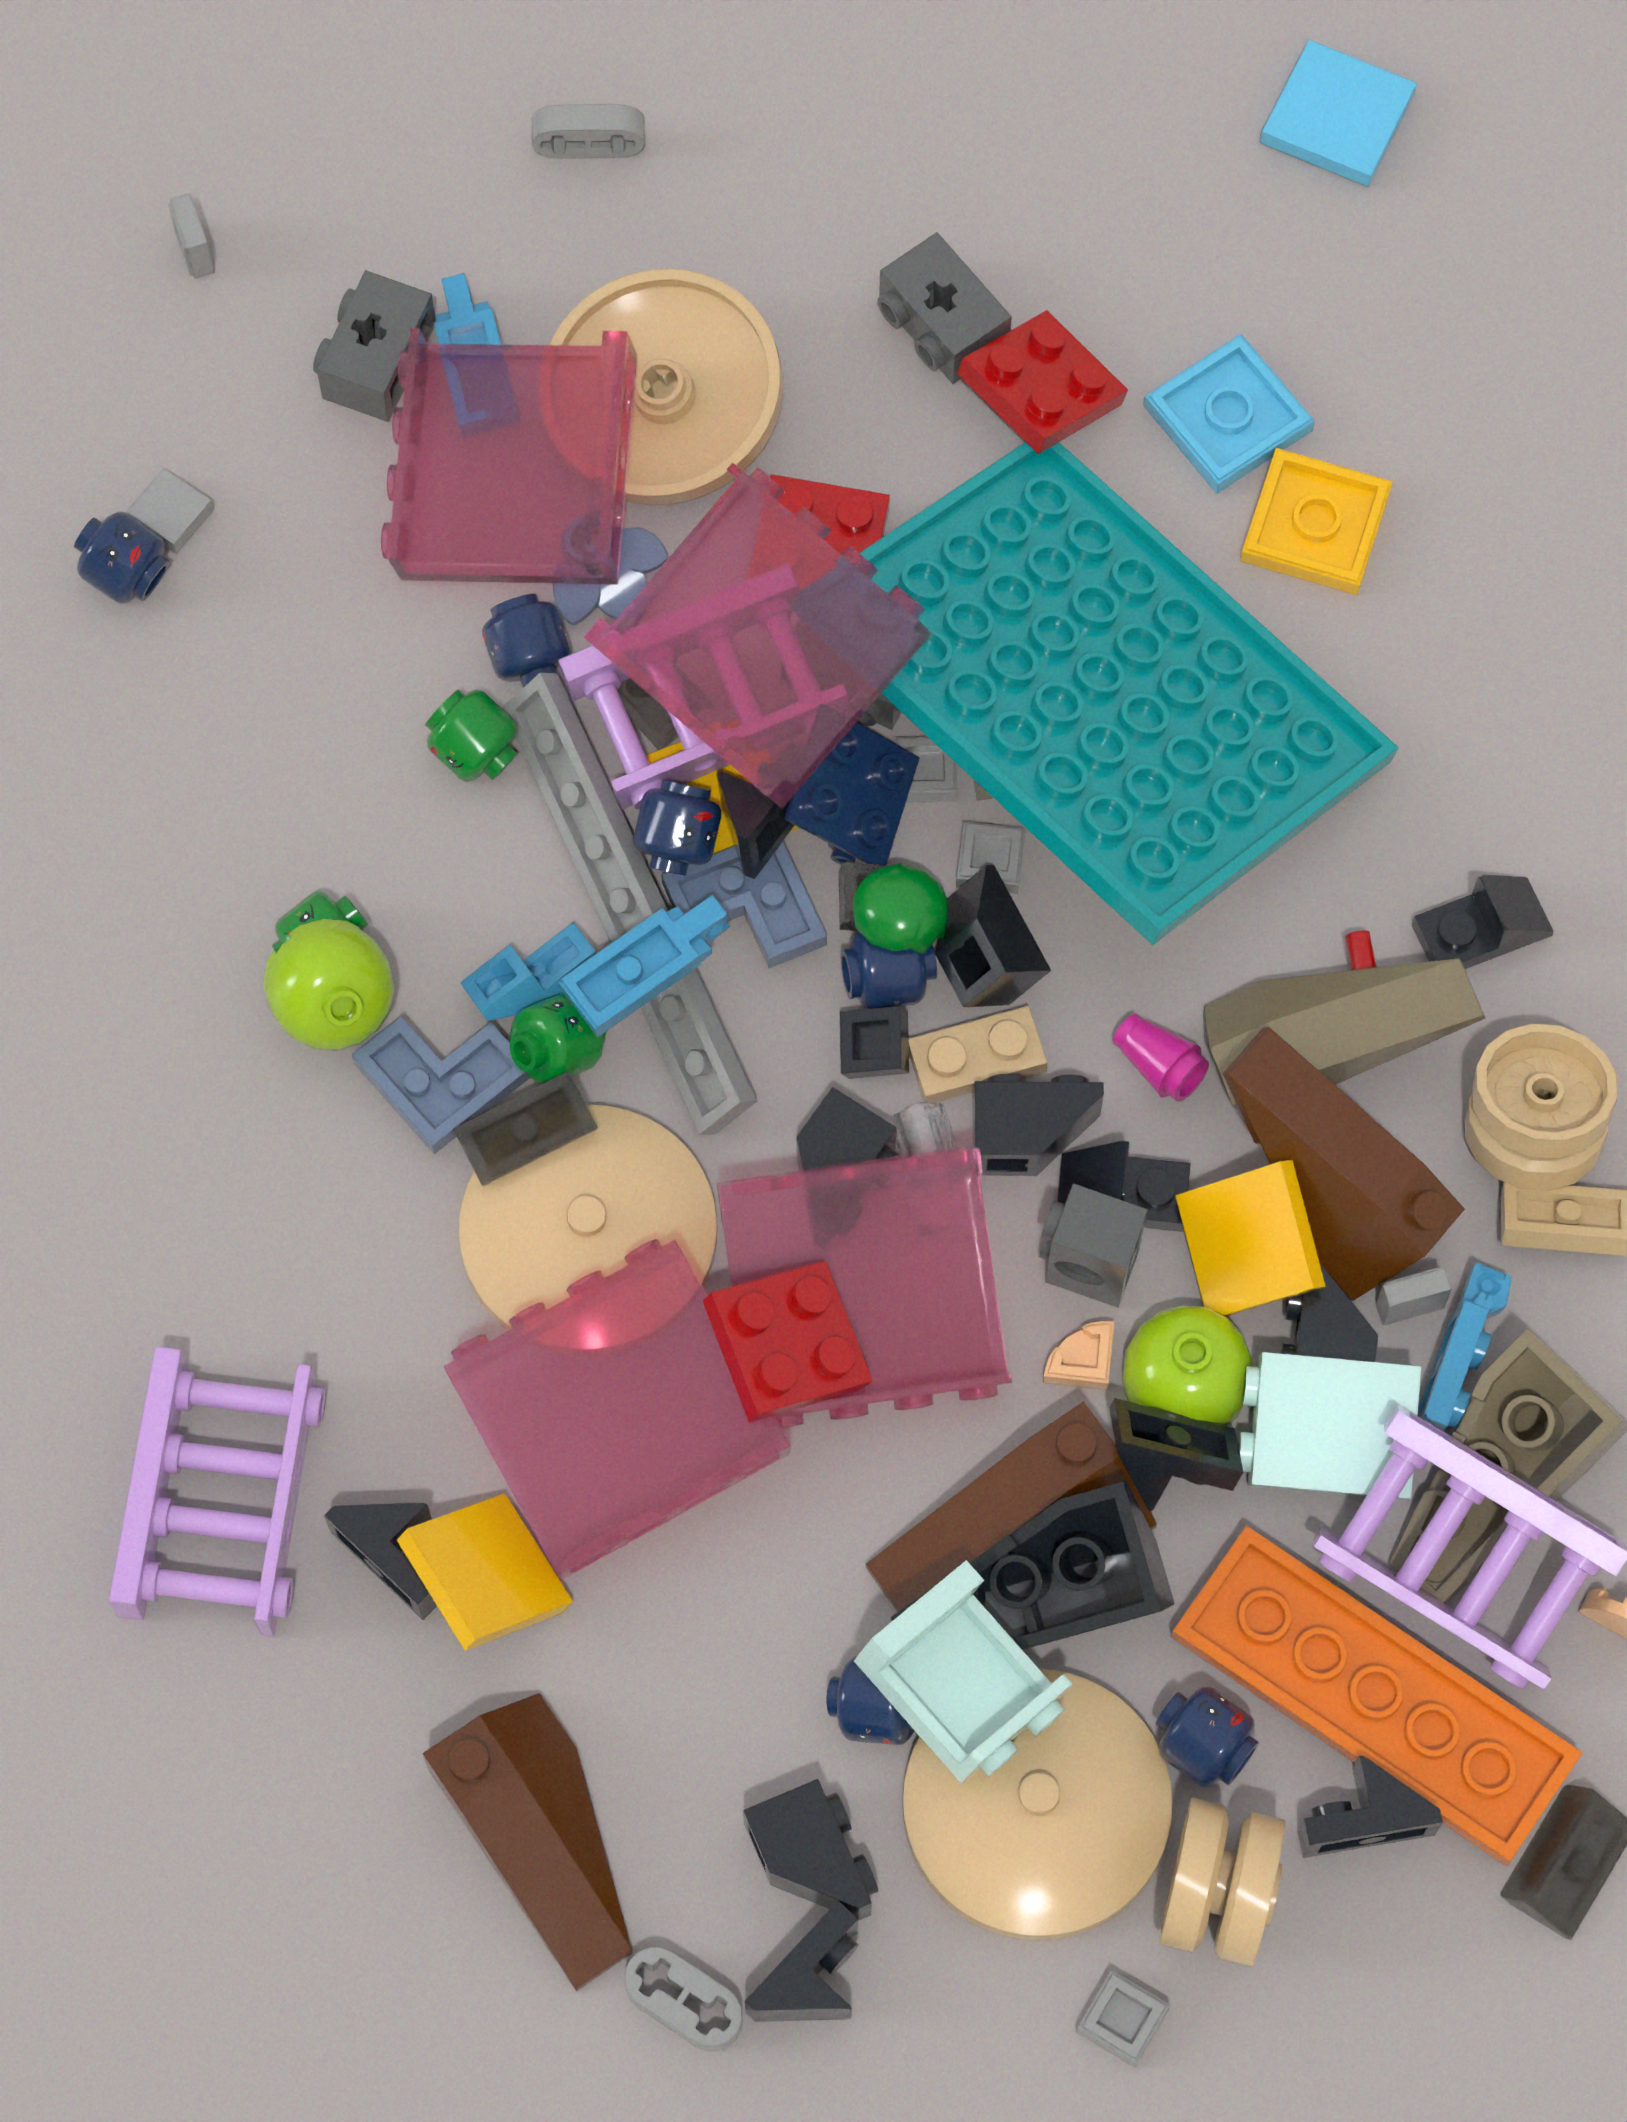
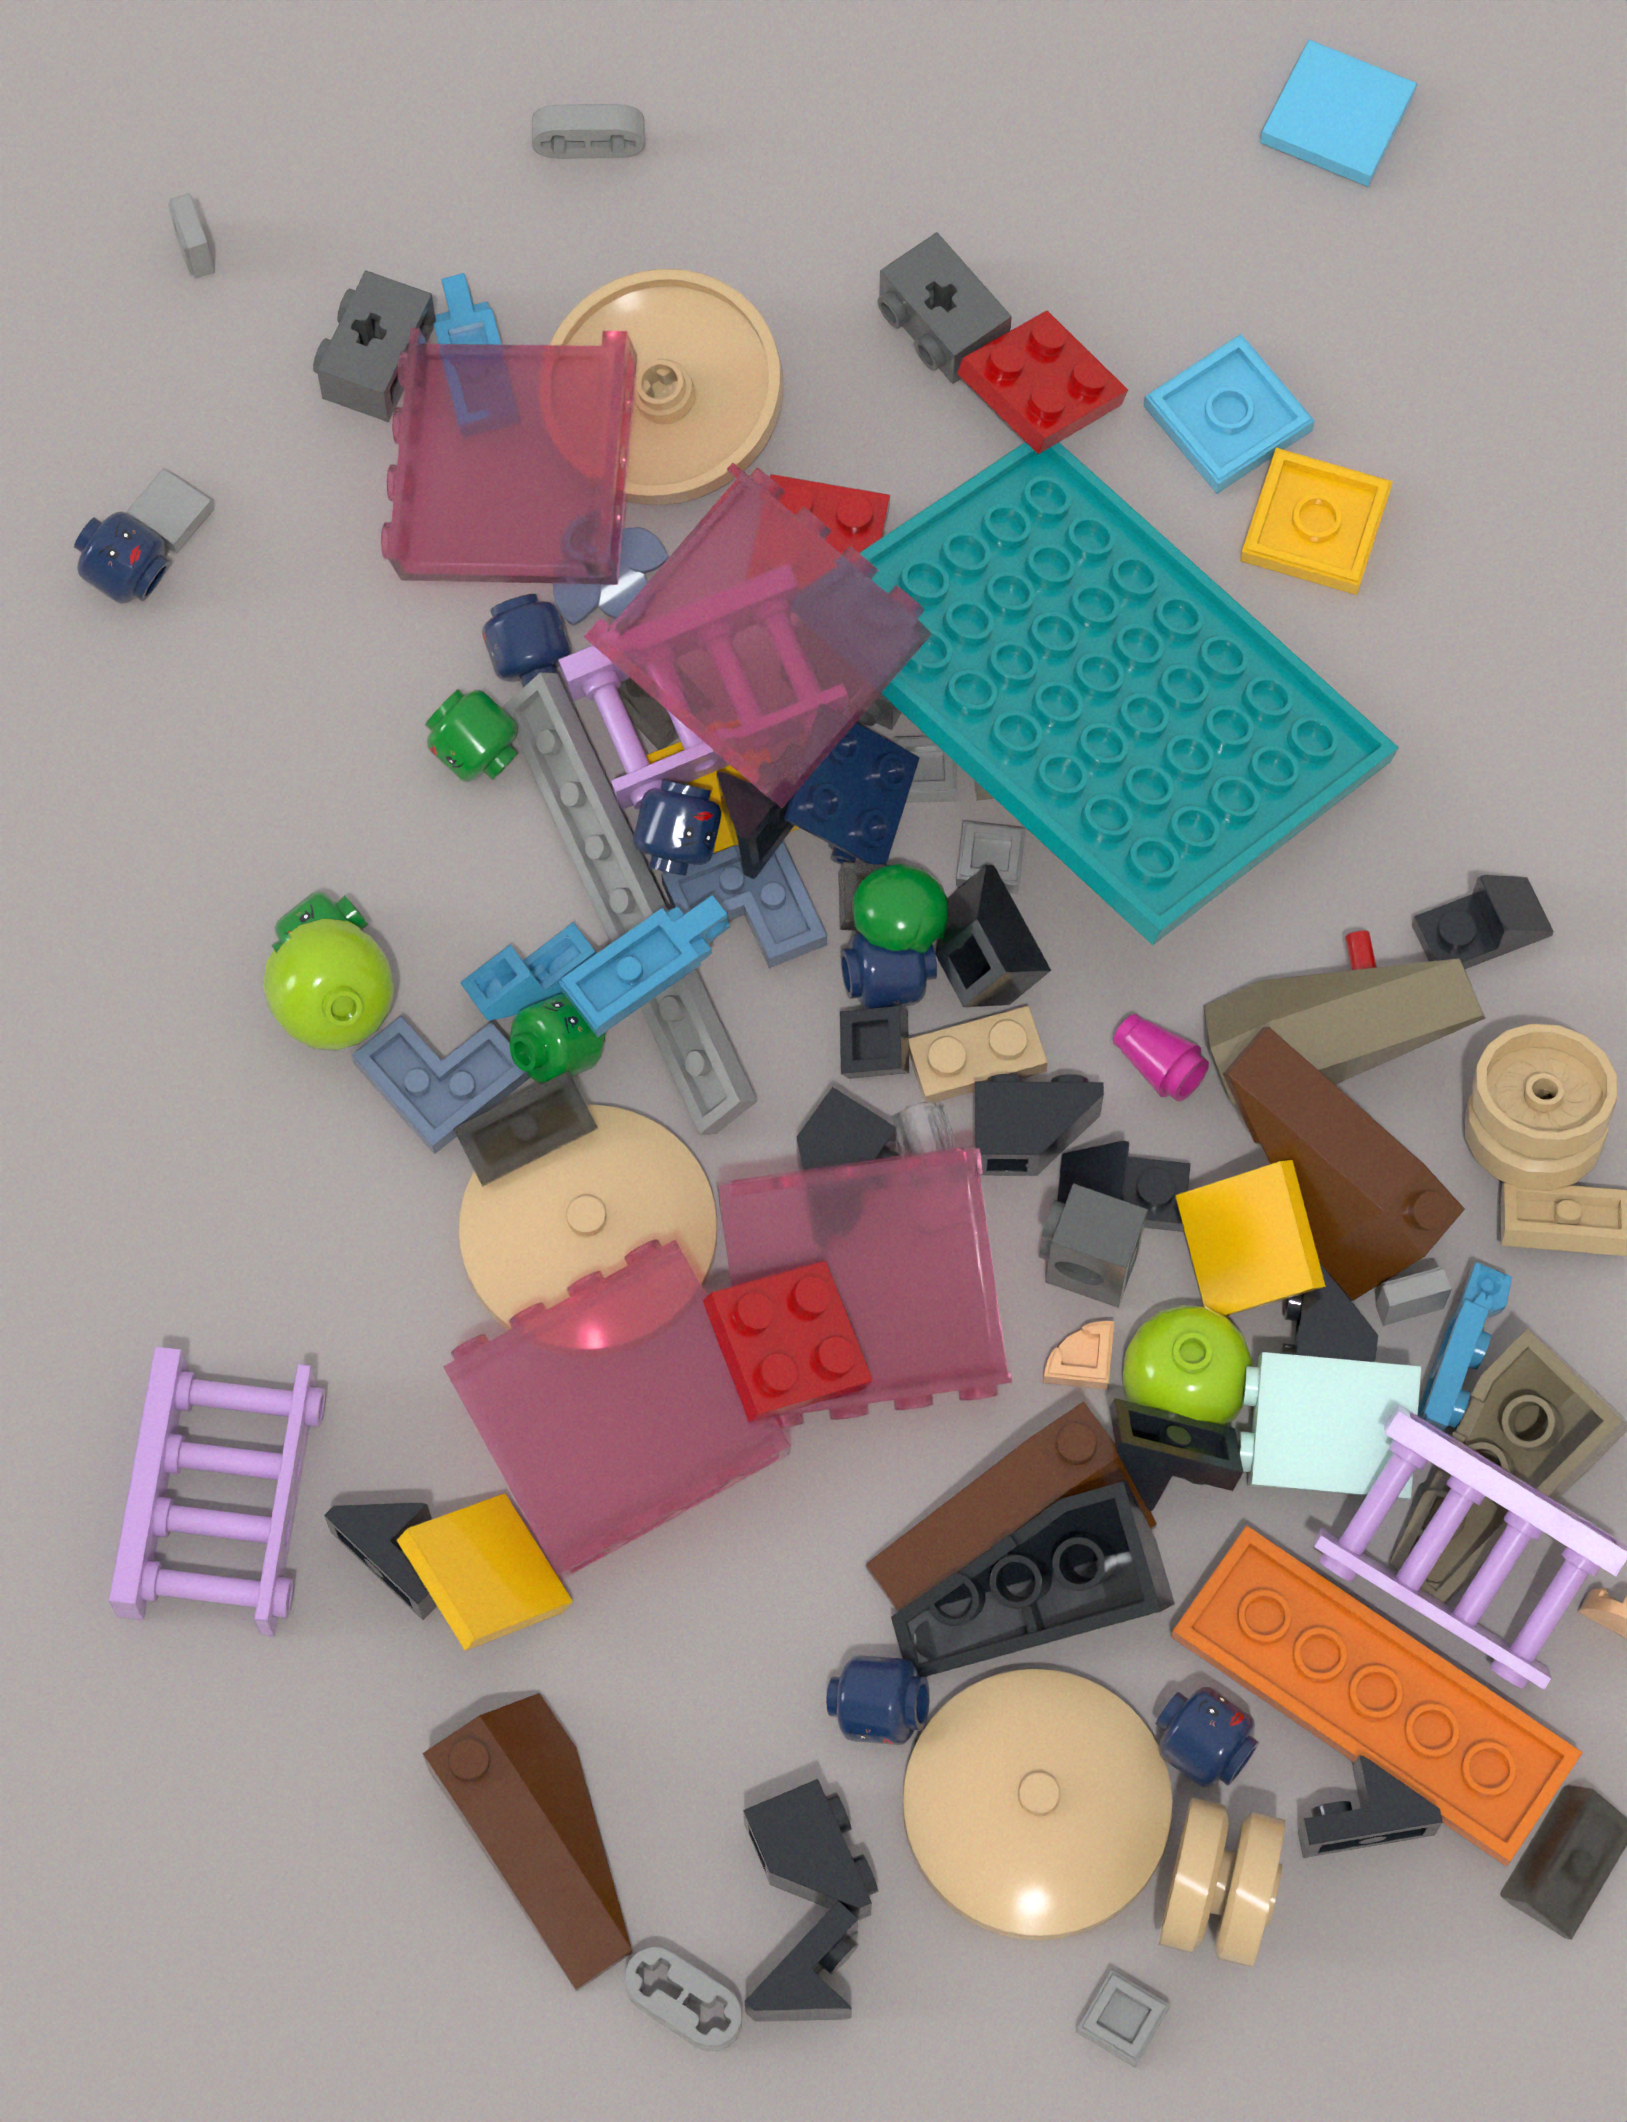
light aqua panel [854,1560,1073,1784] -> none

